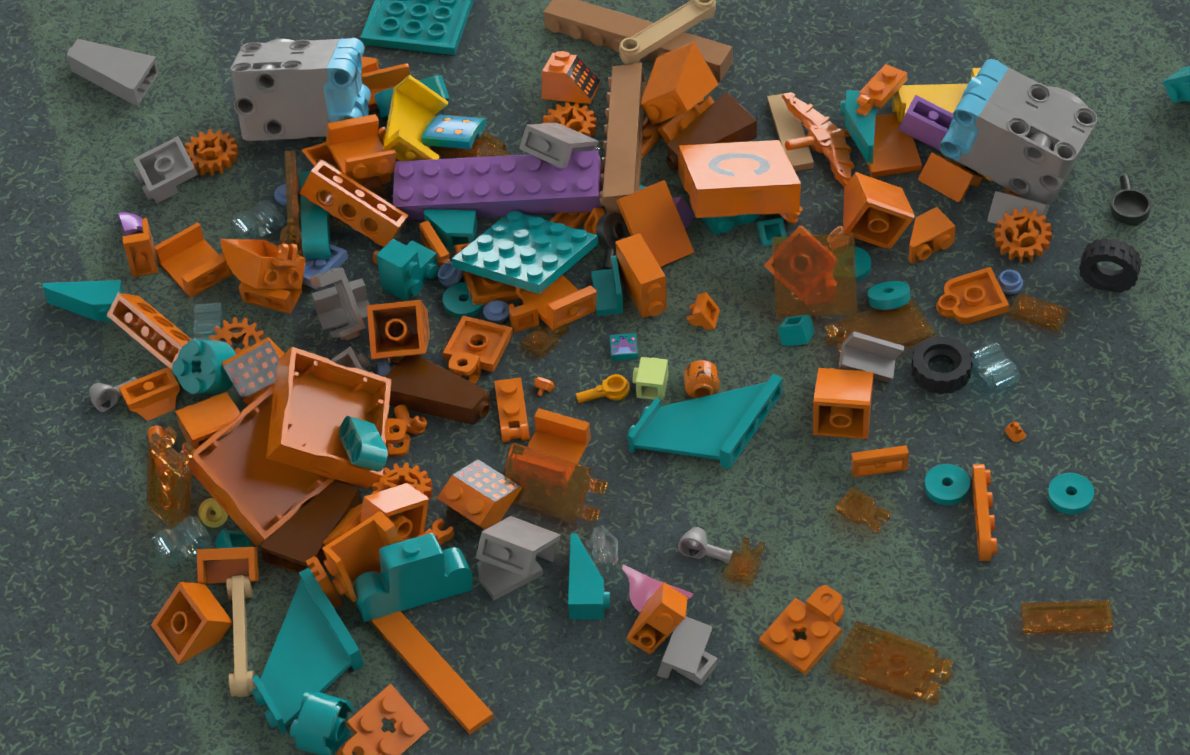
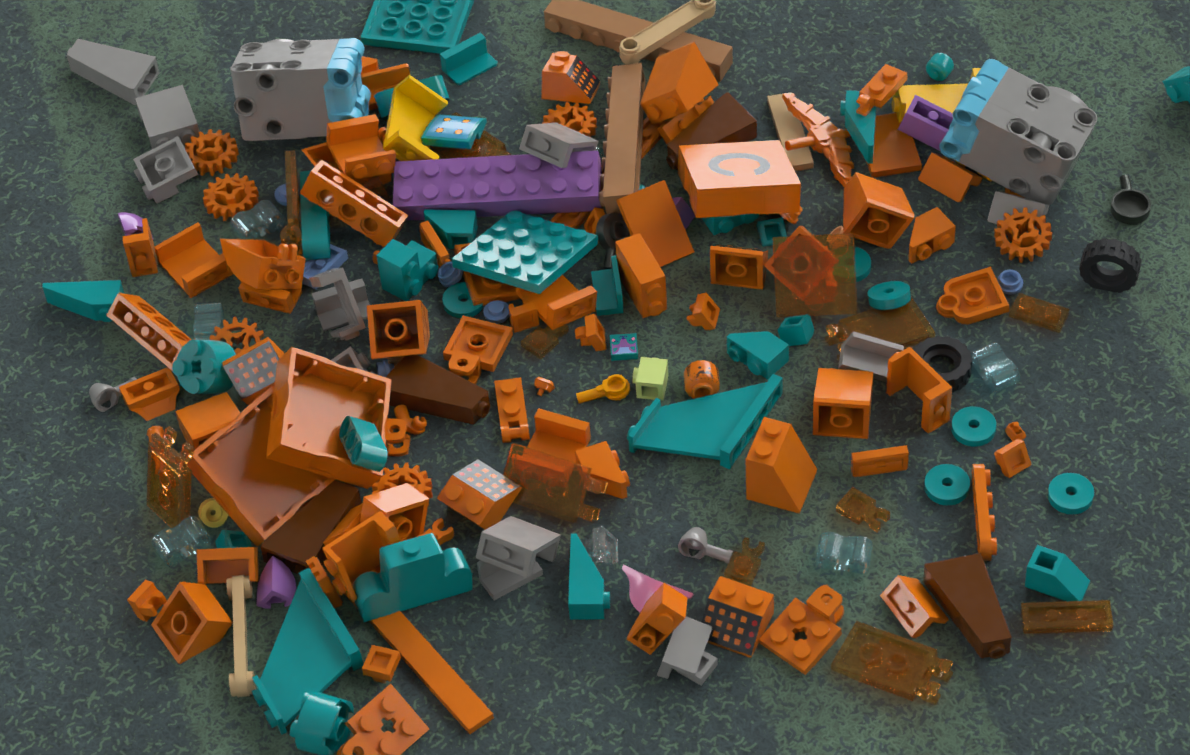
none -> orange tile [127,580,167,622]
none -> light grey panel [135,85,199,149]
none -> orange gear [203,173,259,221]
none -> medium lavender brick [256,556,297,609]
none -> orange tile [362,645,401,684]
none -> teal panel [440,33,498,85]
none -> orange tile [575,314,607,351]
none -> orange slope [575,441,630,499]
none -> slope [702,576,774,658]
none -> orange slope [710,244,768,290]
none -> teal slope [727,331,789,380]
none -> orange slope [746,417,817,514]
none -> clear light blue axle [815,532,873,574]
none -> orange panel [880,575,949,638]
none -> orange panel [886,347,952,434]
none -> reddish brown slope [923,553,1012,659]
none -> teal piece [926,53,954,81]
none -> teal piece [951,406,997,447]
none -> orange tile [994,438,1031,478]
none -> teal slope [1025,545,1090,606]

